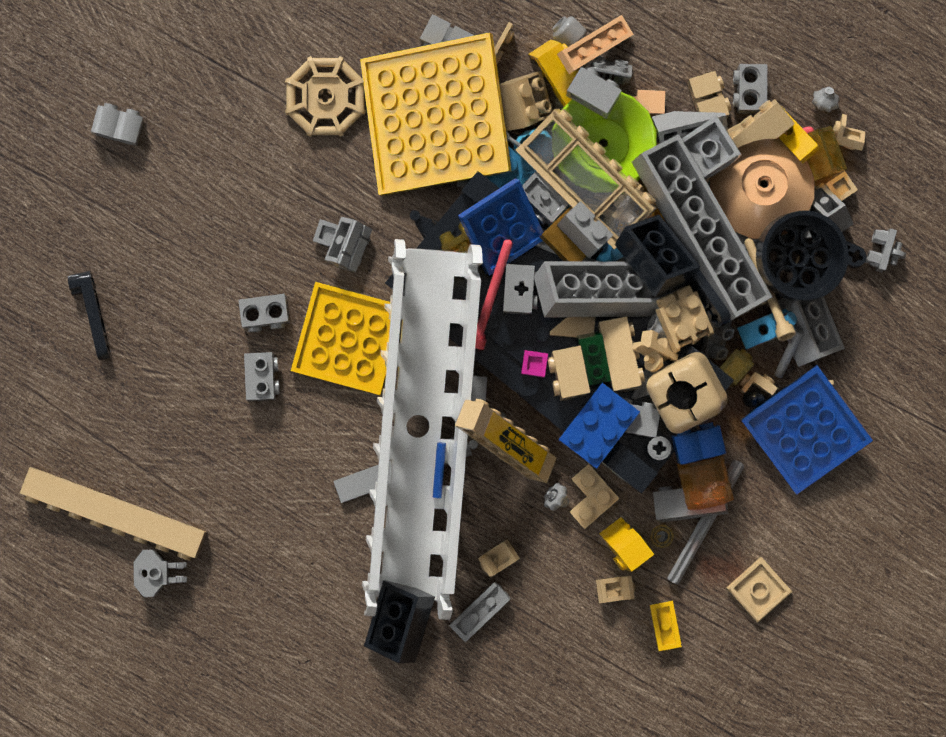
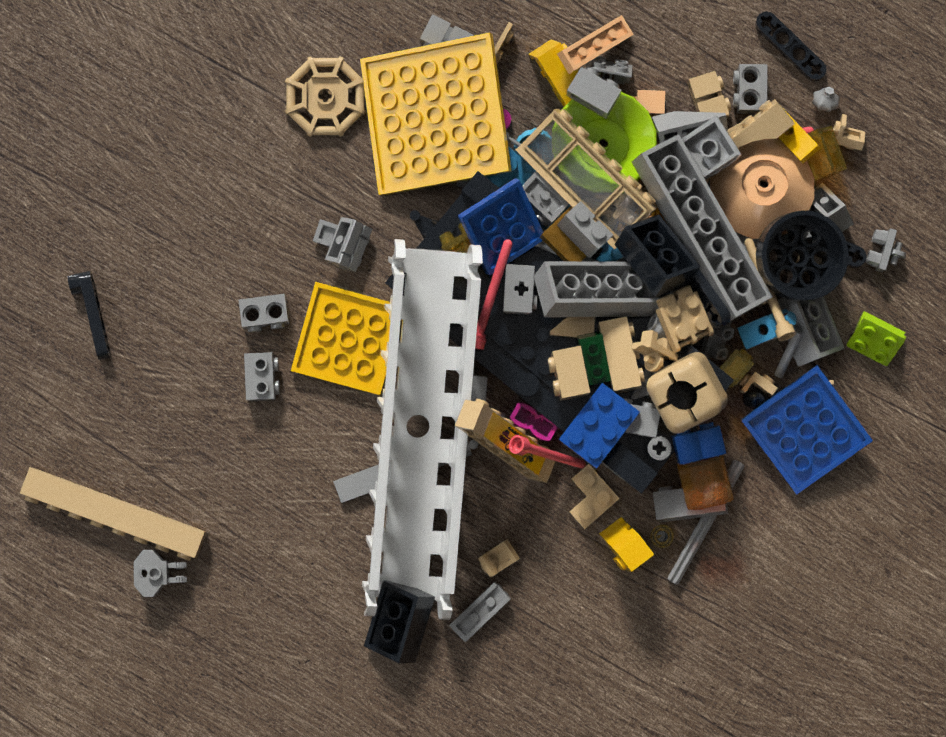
light grey brick [91,103,144,146] -> none
blue piece [432,442,446,498] -> none
tan slope [500,71,553,131] -> none
dark pink tile [521,350,548,378] -> none
light grey piece [544,483,569,511] -> none
light grey head [552,16,586,47] -> none
tan bracket [596,576,635,603] -> none
yellow plate [650,601,682,651] -> none
tan tile [726,557,792,623] -> none
tan plate [825,171,858,201] -> none
none -> dark pink brick [509,403,558,442]
none -> coral piece [509,435,586,469]
none -> black beam [755,11,826,82]
none -> lime bracket [847,311,906,366]

